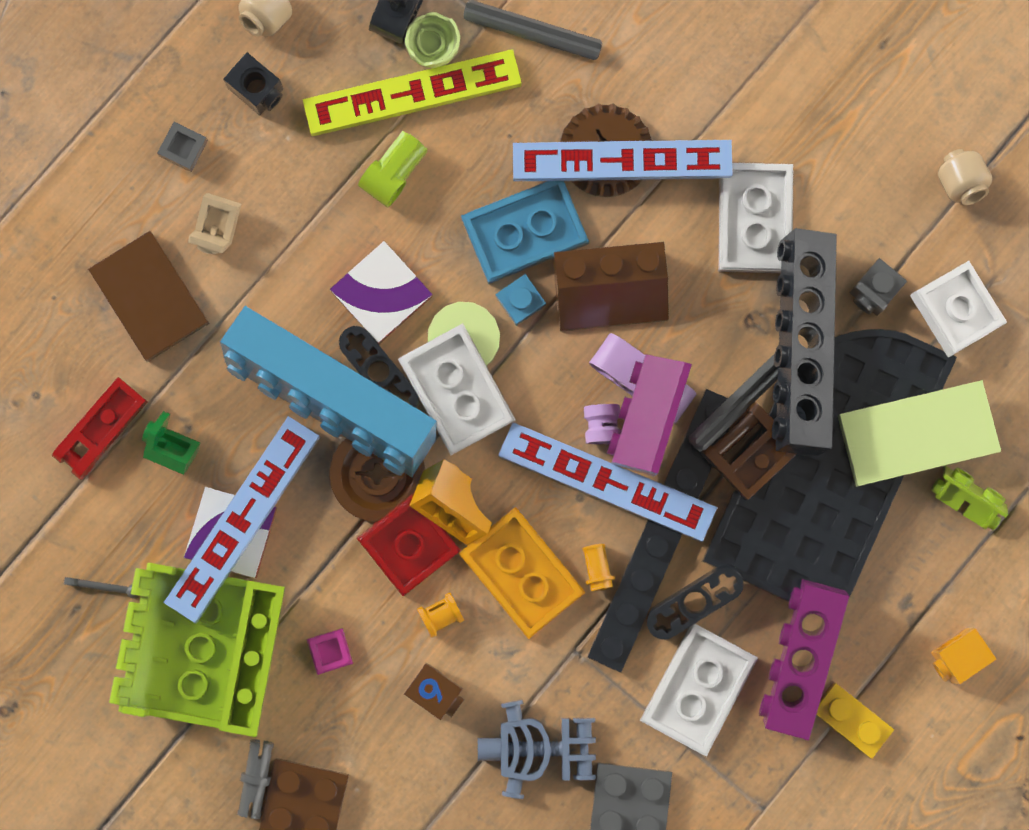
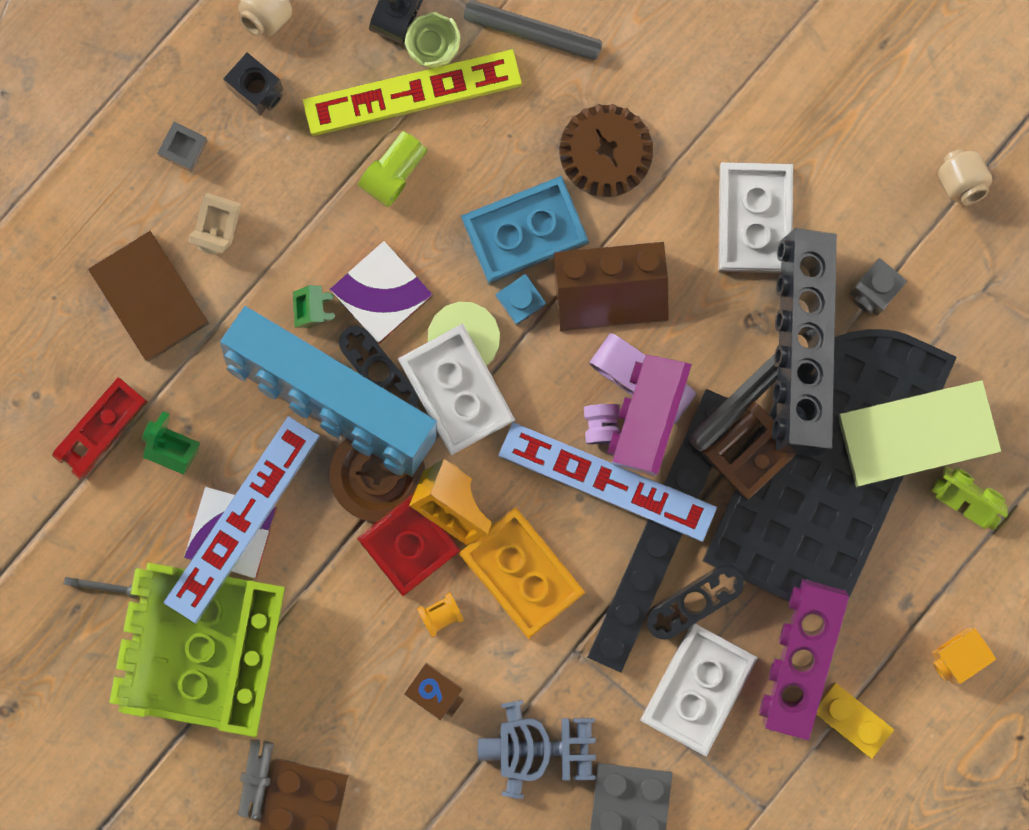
dark pink tile [307,628,354,675] -> none
light blue tile [513,140,733,181] -> none
light orange pin [582,544,615,592] -> none
white tile [910,261,1007,358] -> none
none -> green tile [292,285,335,328]

